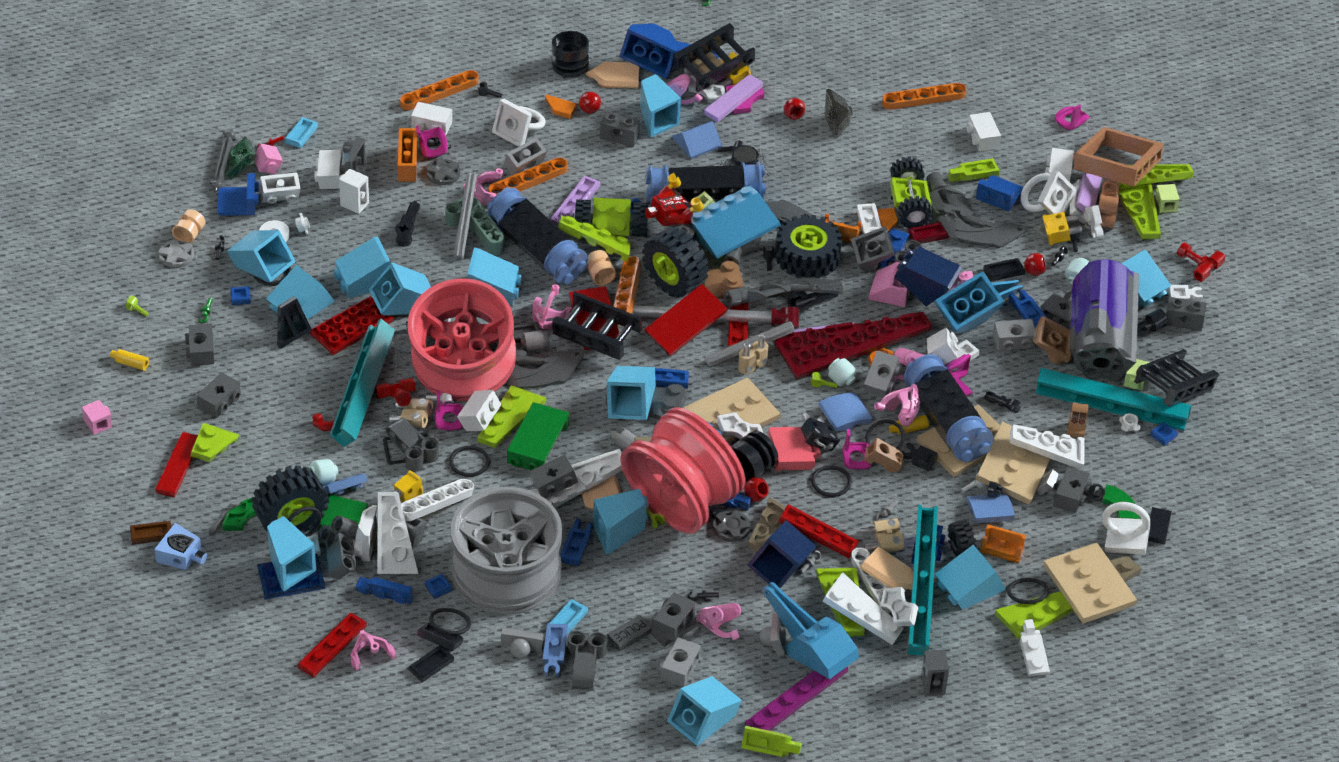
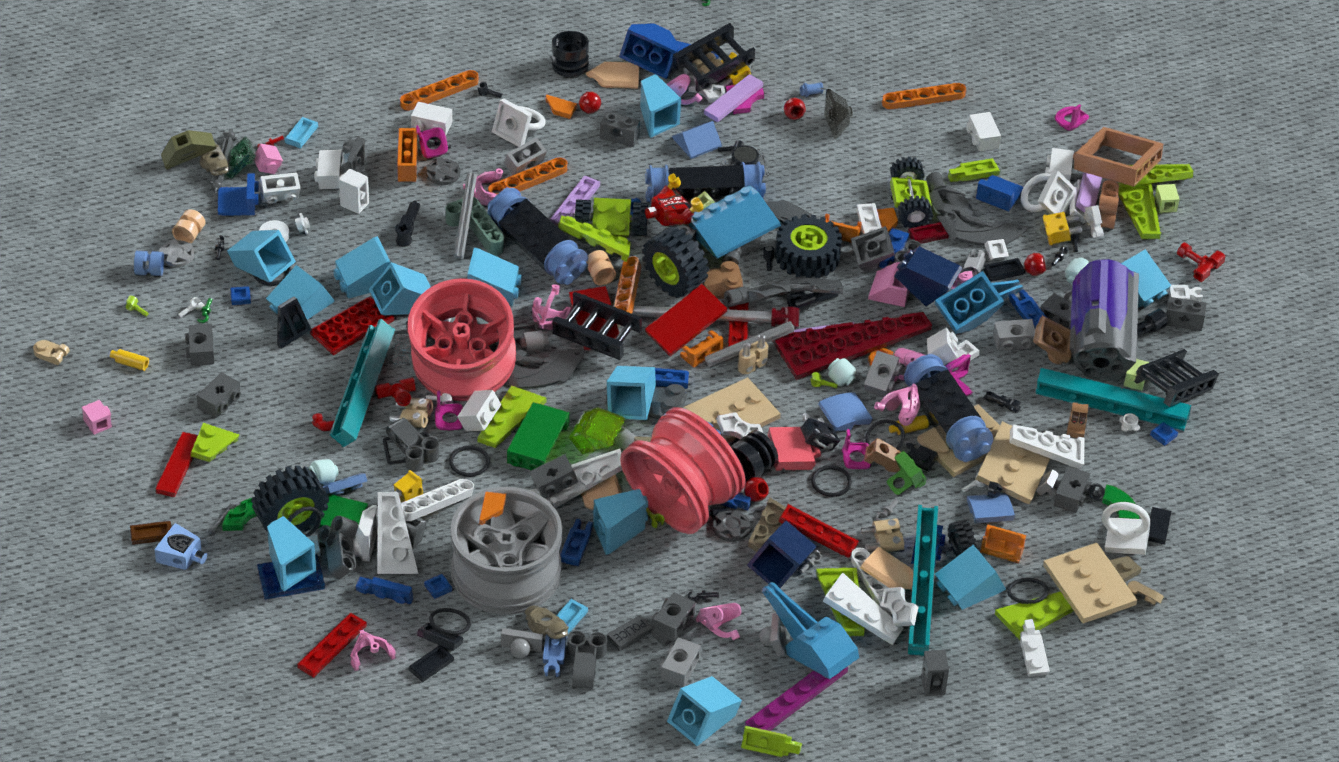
none -> tan plate [33,340,70,365]
none -> medium blue wheel [134,251,164,276]
none -> olive slope [161,130,217,170]
none -> white hand [178,297,205,318]
none -> dark tan piece [199,143,229,176]
none -> orange tile [479,492,506,525]
none -> dark tan piece [525,606,569,639]
none -> clear neon green slope [568,407,625,455]
none -> orange hinge [680,330,723,368]
none -> medium blue pin [800,82,824,97]
none -> bright green piece [887,450,927,495]
none -> light grey piece [962,249,986,277]
none -> white plate [985,239,1009,261]
none -> tan plate [1128,581,1164,605]

